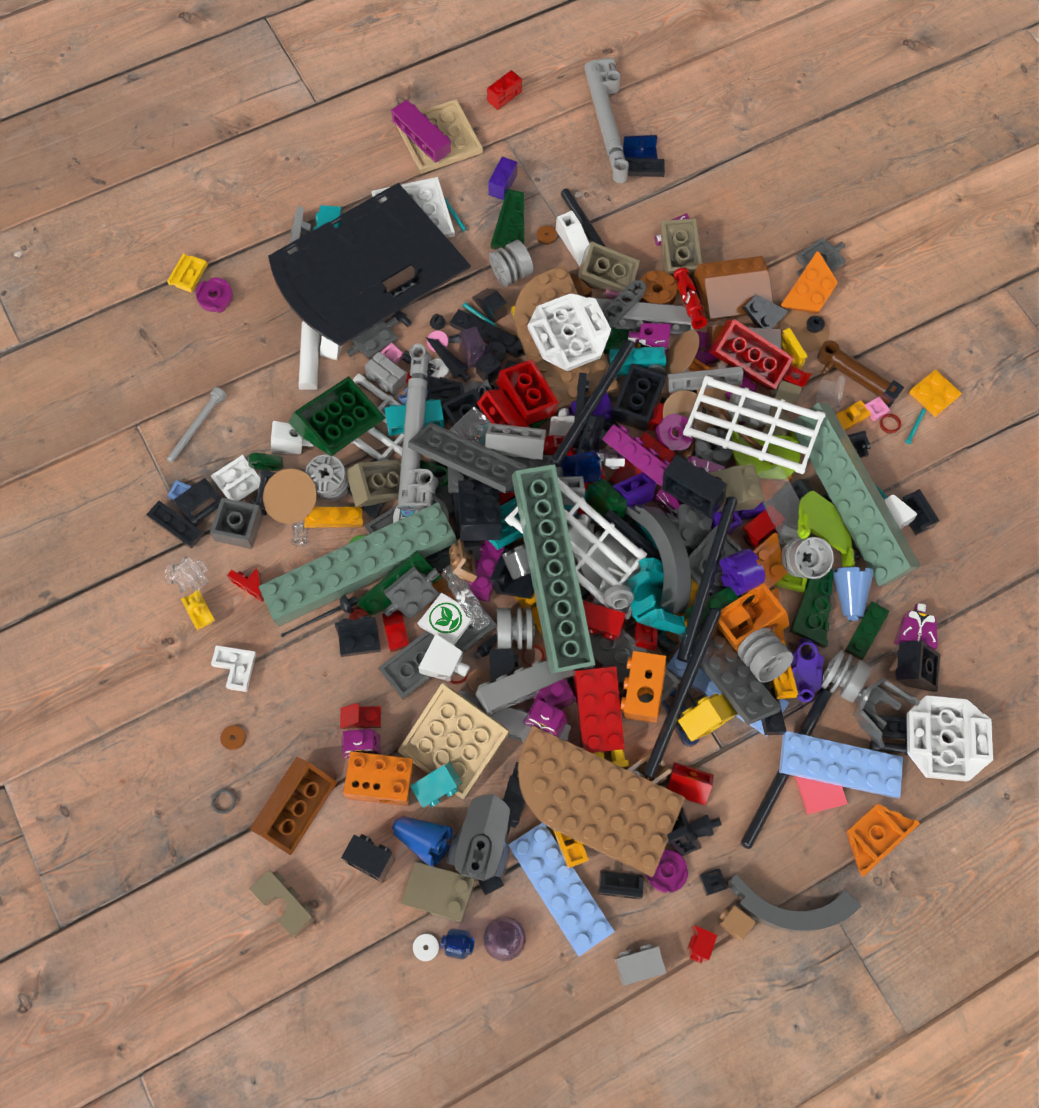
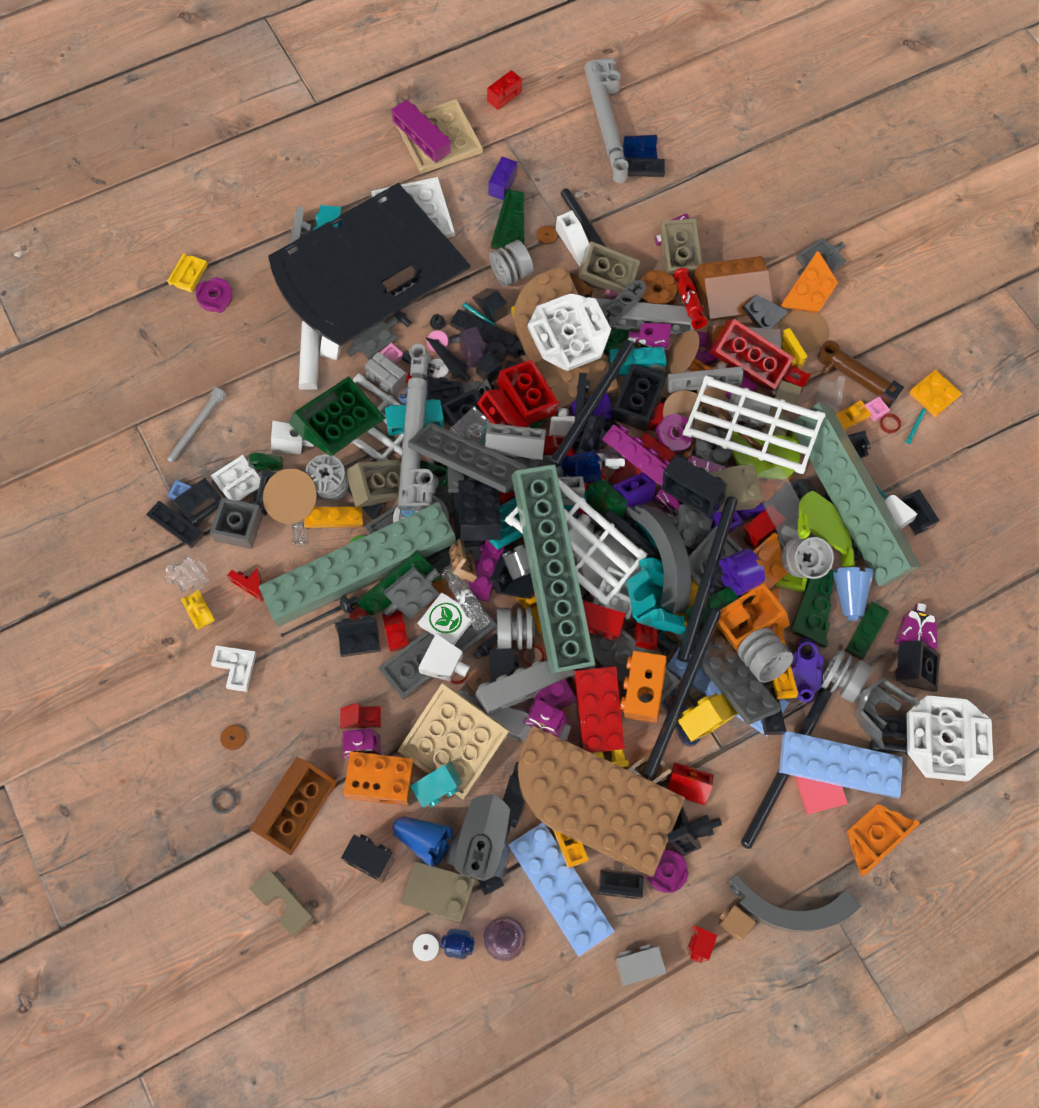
teal piece [445,198,467,232] -> none
light grey plate [603,585,633,610] -> none
black tile [699,868,727,896] -> none
black plate [806,316,825,333] -> none

